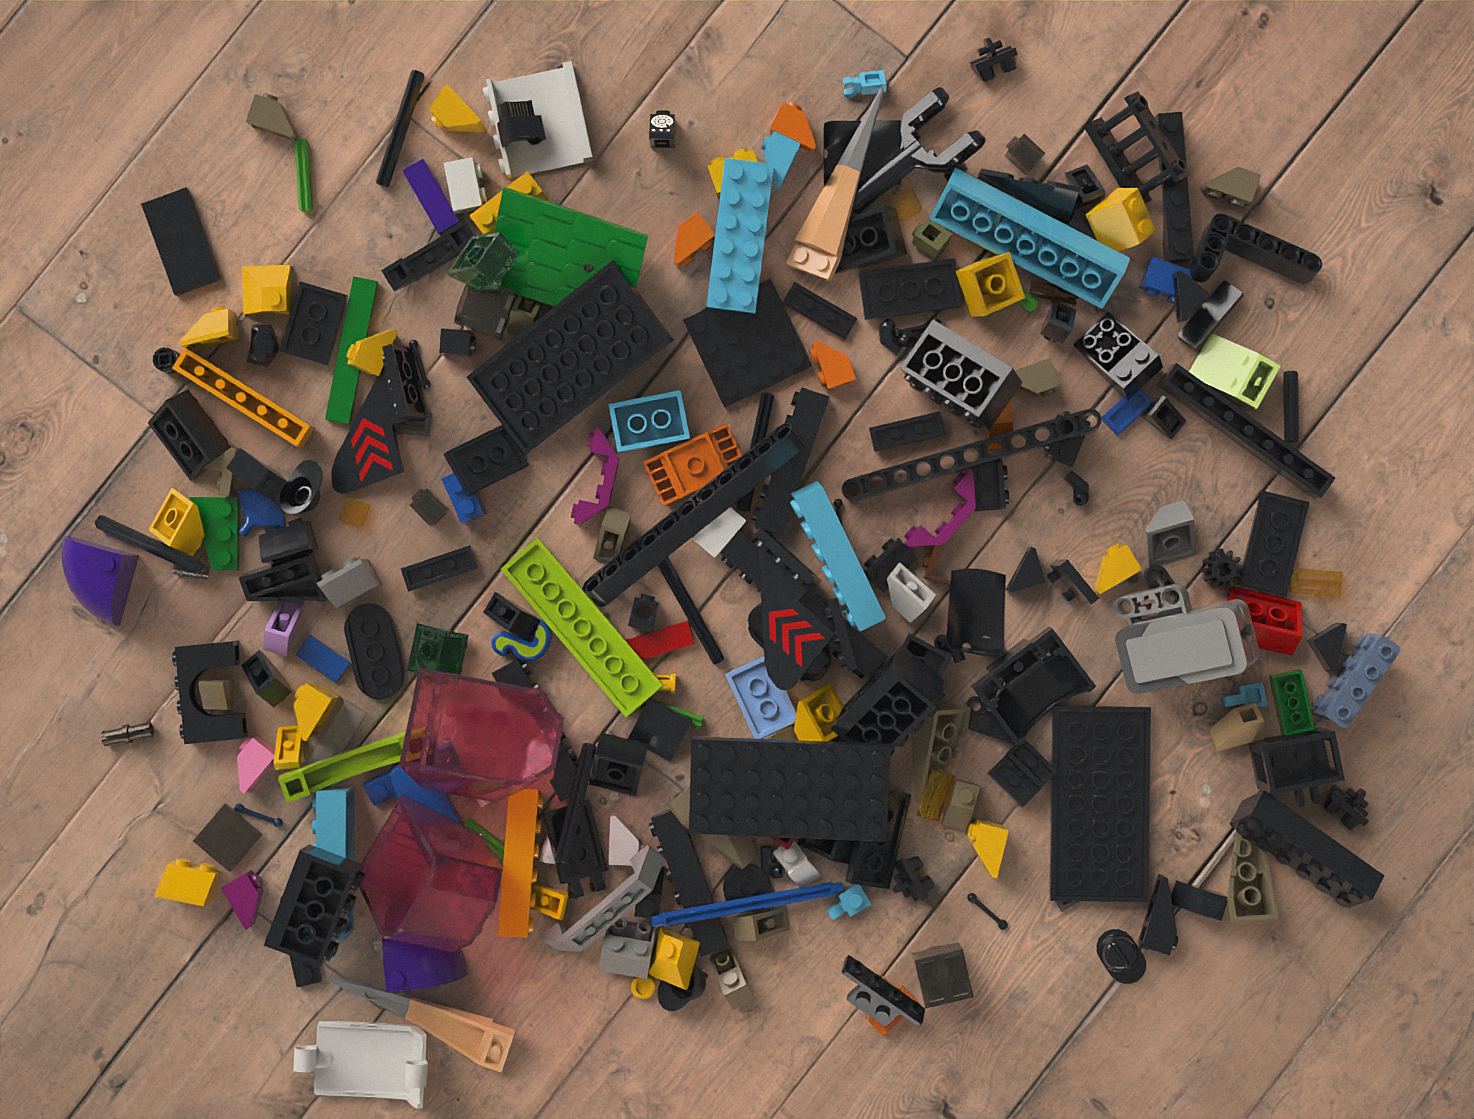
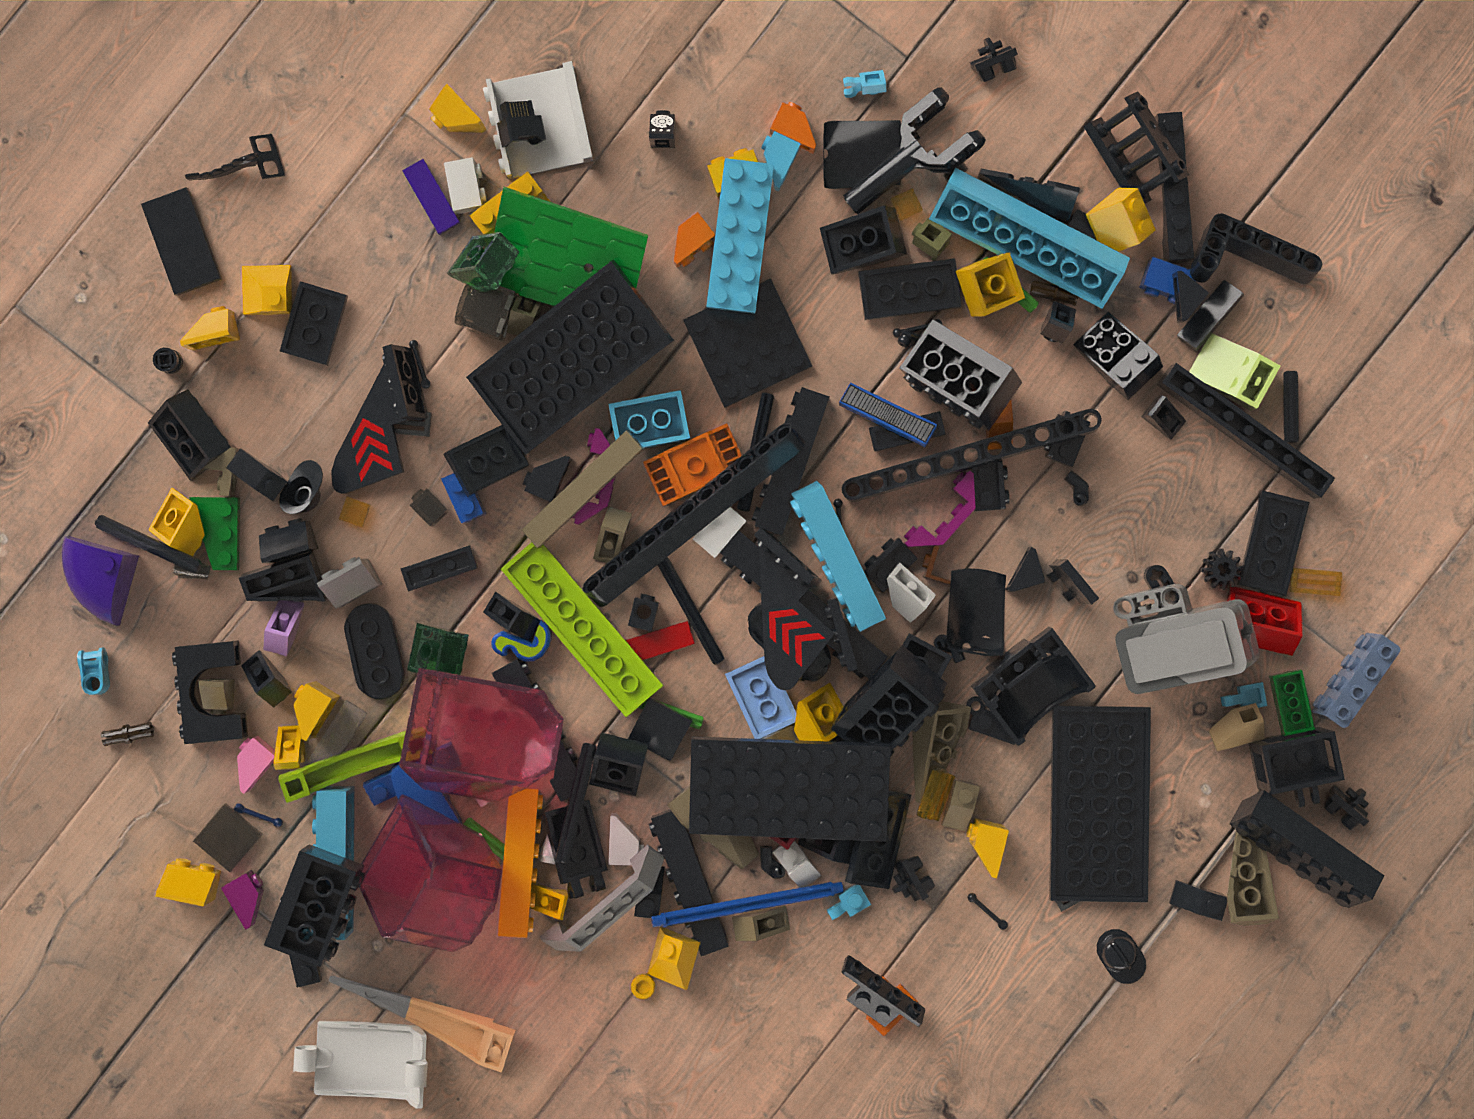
light orange brick [172,348,315,448] -> none
blue hand [236,489,285,537] -> none
dark tan slope [246,93,298,141] -> none
black hair [247,324,279,367] -> none
bright green axle [294,139,313,212] -> none
blue tile [296,635,351,683] -> none
green tile [325,276,378,424] -> none
yellow slope [347,329,398,376] -> none
black axle [376,70,425,187] -> none
black slope [381,220,477,292] -> none
dark purple brick [382,908,468,992] -> none
black brick [439,328,477,357] -> none
light grey slope [599,916,656,979] -> none
yellow bush [653,672,676,694] -> none
black piece [657,963,708,1011] -> none
dark tan slope [710,948,755,1010] -> none
black tile [723,863,771,912] -> none
black tile [782,282,857,340] -> none
light nougat plate [786,88,884,282] -> none
orange slope [809,341,856,391] -> none
black arm [878,319,903,356] -> none
clear smoke piece [911,942,974,1008] -> none
black slope [987,739,1058,808] -> none
clear smoke brick [1005,134,1045,175] -> none
dark tan slope [1015,358,1060,397] -> none
black slope [1065,164,1106,209] -> none
yellow slope [1094,543,1142,594] -> none
blue tile [1101,389,1153,436] -> none
black slope [1138,873,1178,956] -> none
light grey slope [1145,500,1196,566] -> none
dark tan slope [1201,167,1261,208] -> none
black slope [1307,622,1347,672] -> none
none -> medium azure piece [77,647,110,695]
none -> black piece [185,134,285,181]
none -> dark tan tile [522,430,644,548]
none -> black slope [523,455,572,502]
none -> tile [839,382,937,448]

